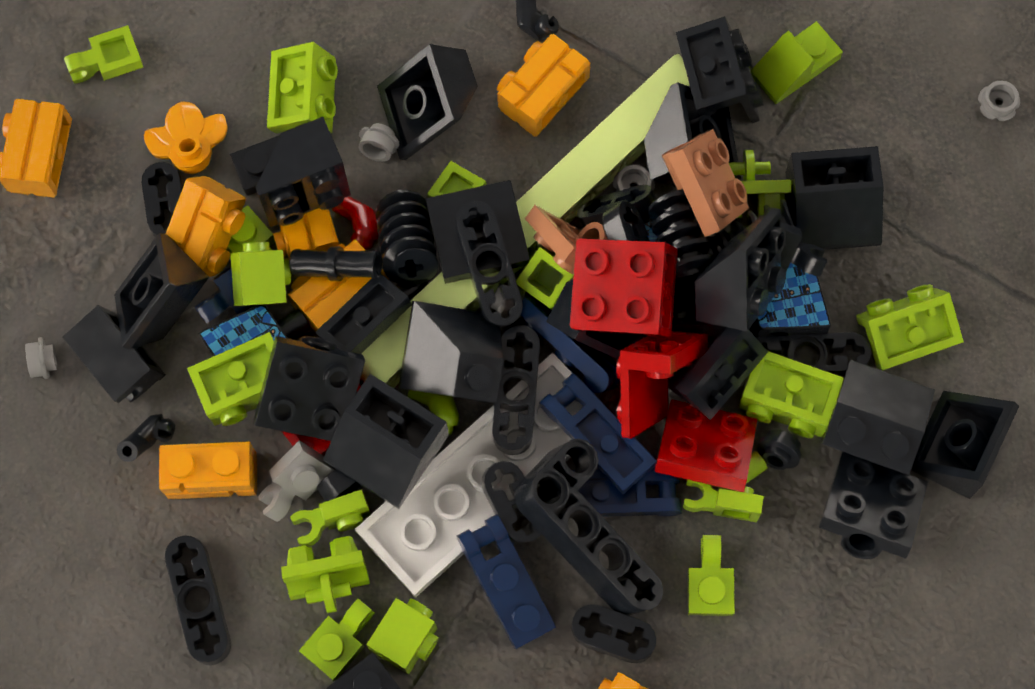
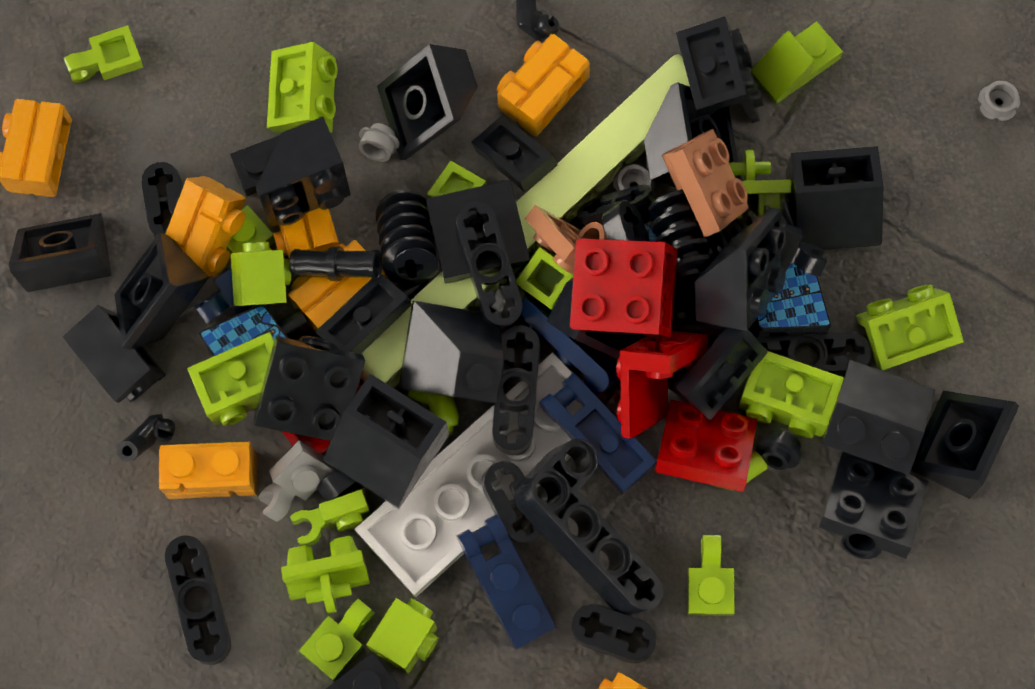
light grey plate [25,337,57,379] -> none
light orange plate [144,101,228,174] -> none
red arm [332,196,379,250] -> none
dark blue plate [569,467,682,518] -> none
lime plate [683,480,764,523] -> none
none -> black slope [9,213,112,292]
none -> black plate [471,115,557,193]

